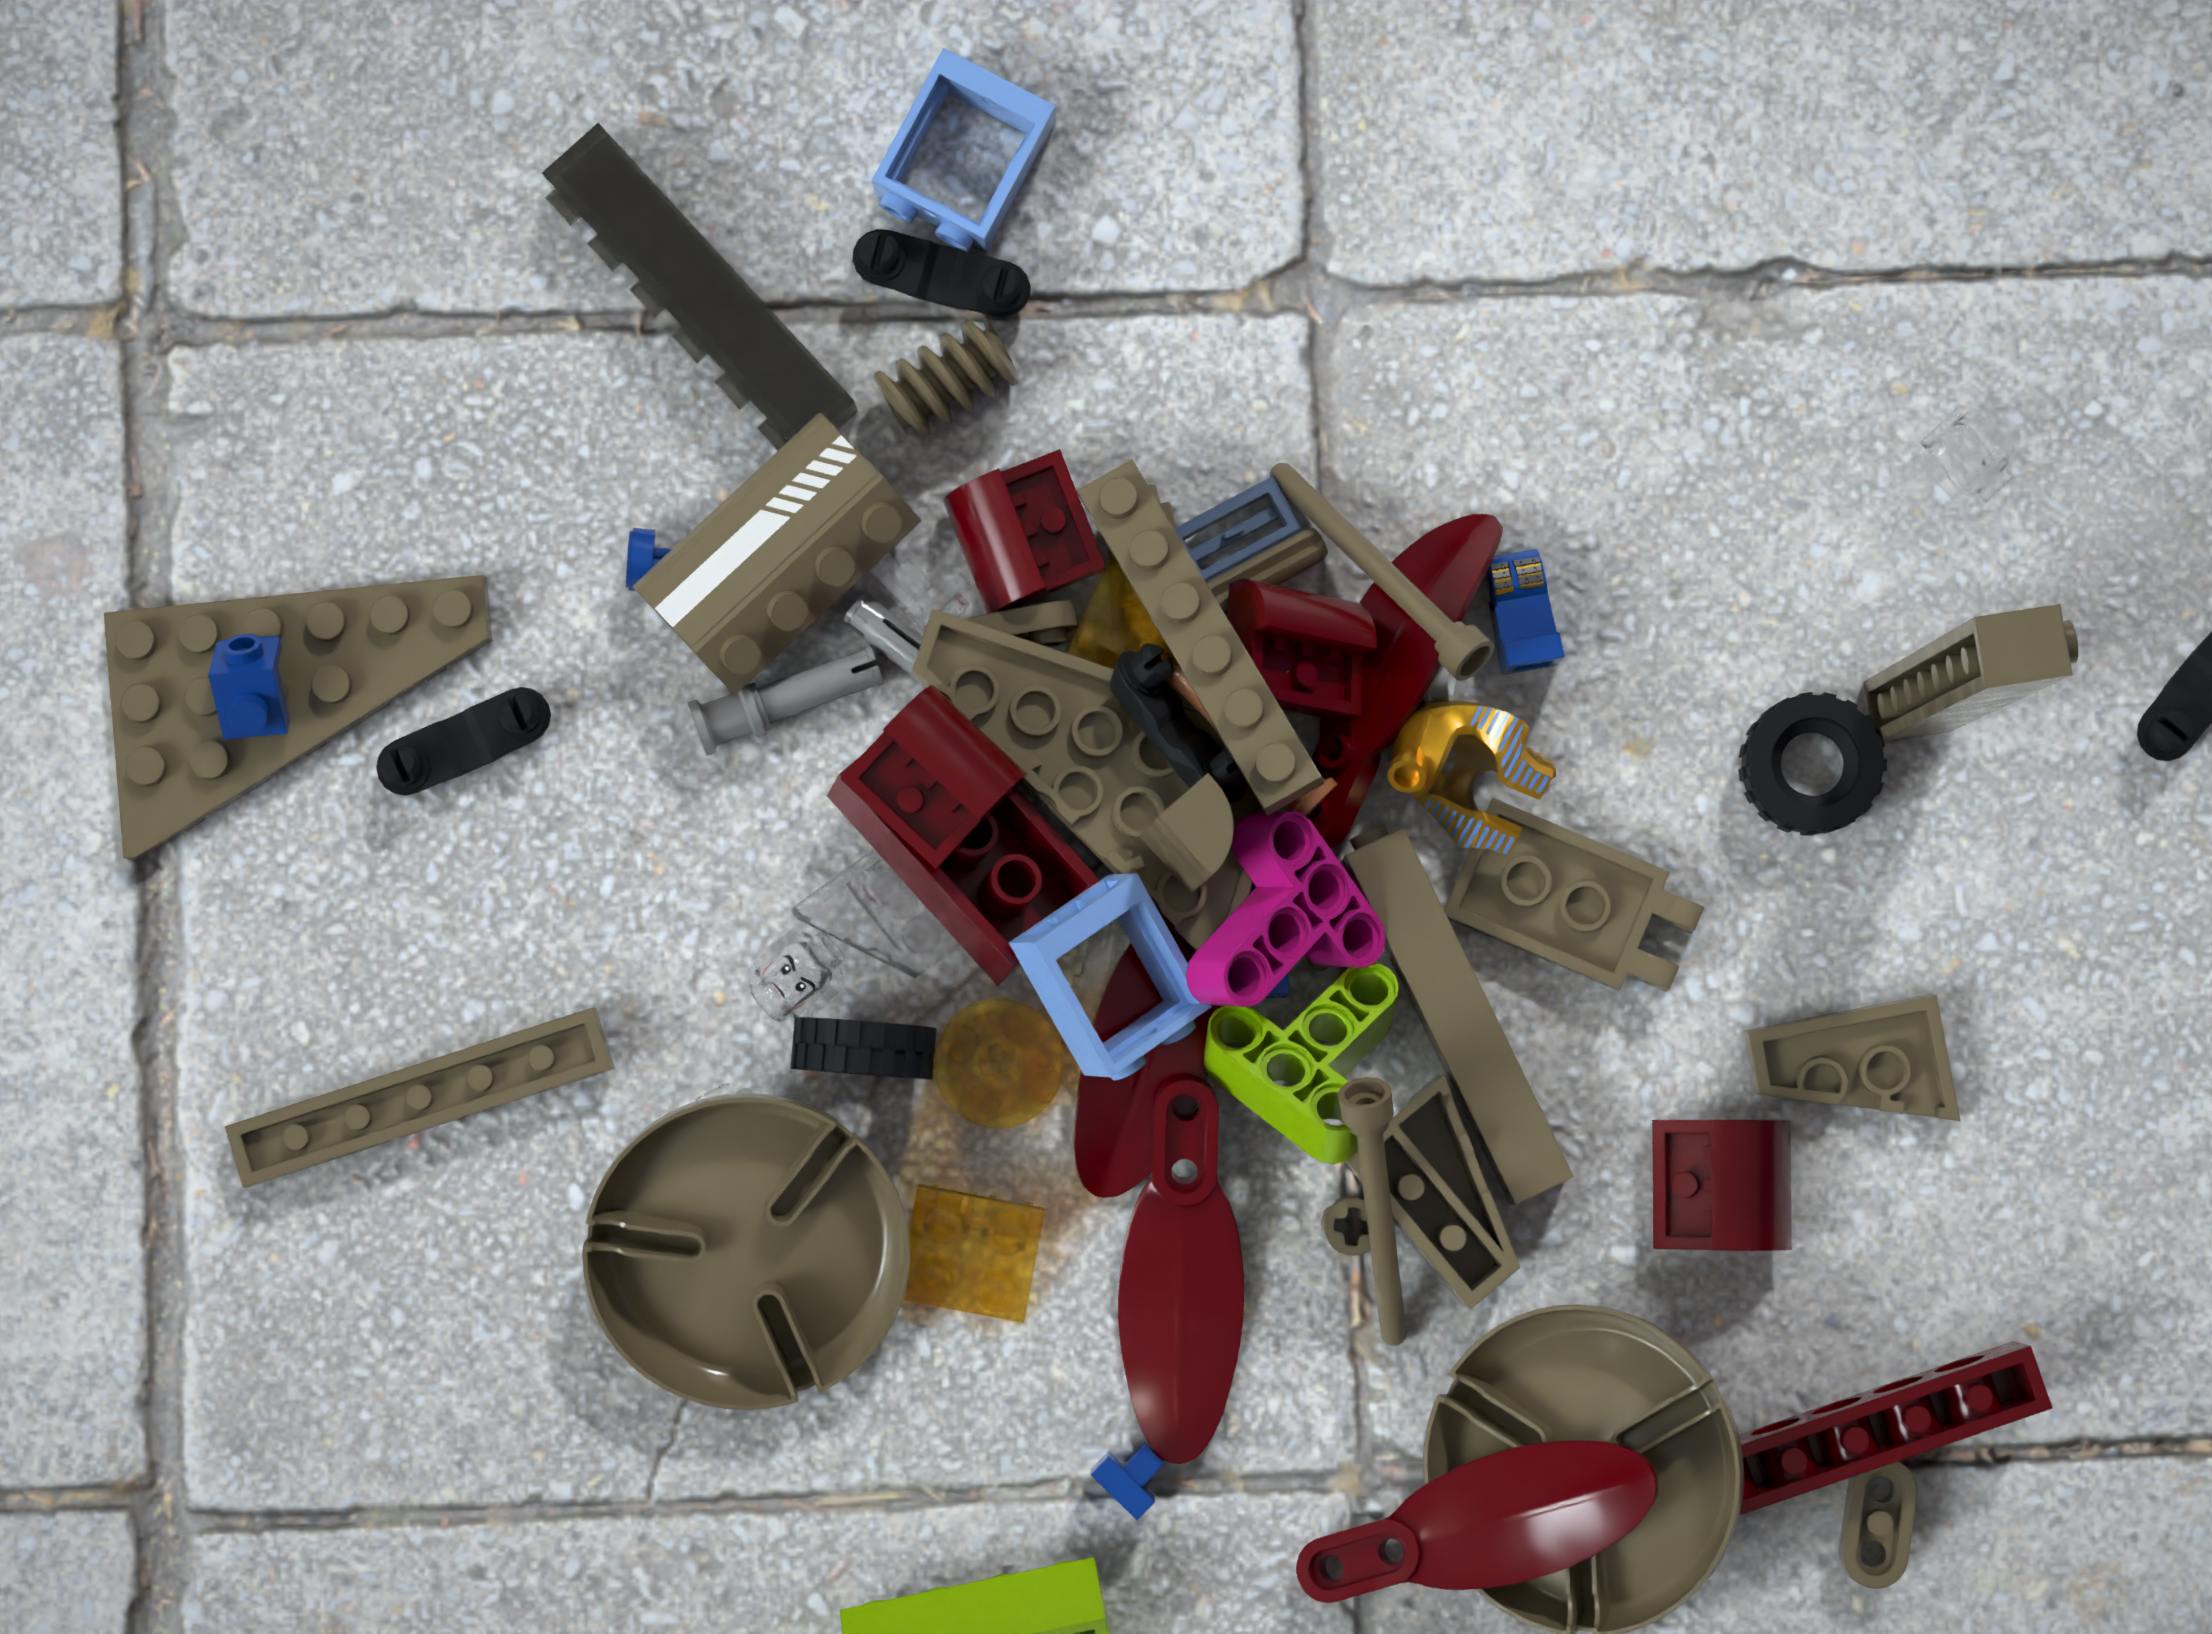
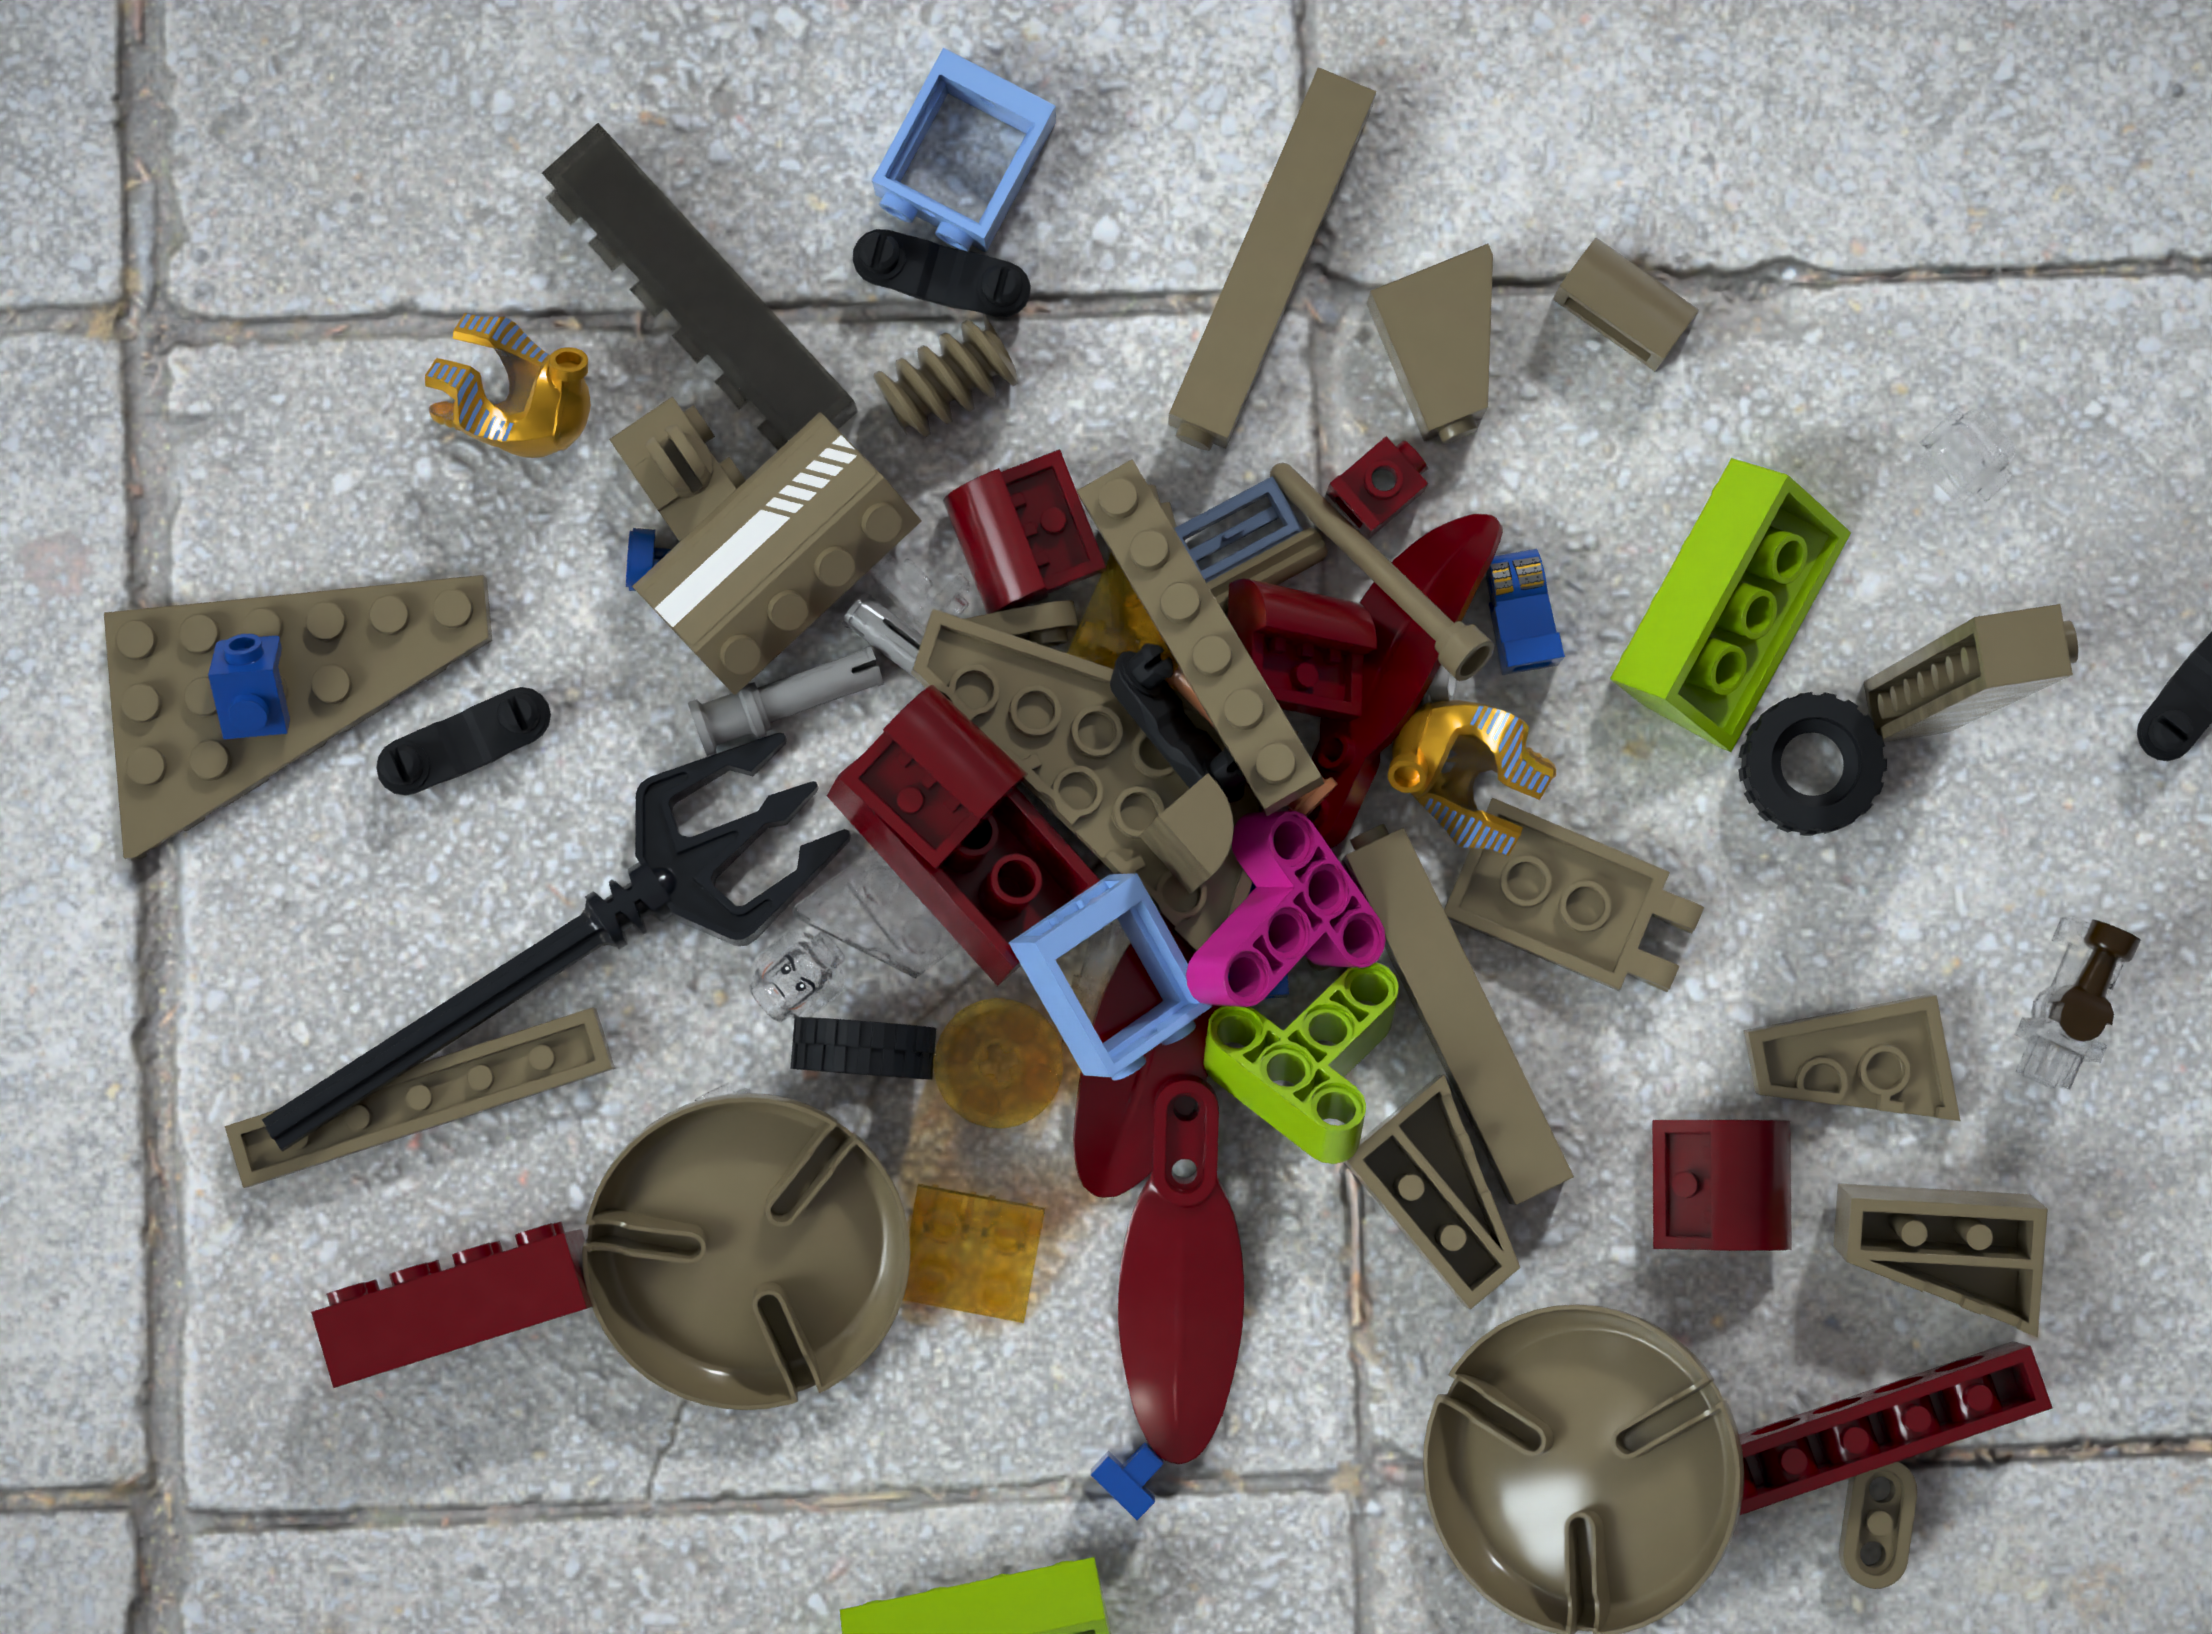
dark red plant [1296,1440,1658,1603] -> none
dark tan bush [1321,1196,1370,1256] -> none
dark tan piece [1338,1077,1407,1346] -> none
none -> black piece [262,733,851,1152]
none -> dark red brick [311,1221,592,1388]
none -> pearl gold piece [425,313,591,458]
none -> dark tan brick [609,396,746,542]
none -> dark tan brick [1168,67,1377,451]
none -> dark red brick [1326,436,1428,540]
none -> dark tan slope [1366,244,1493,444]
none -> dark tan brick [1552,237,1699,372]
none -> lime slope [1610,458,1851,752]
none -> dark tan wedge [1833,1183,2048,1337]
none -> hips [2014,916,2141,1090]

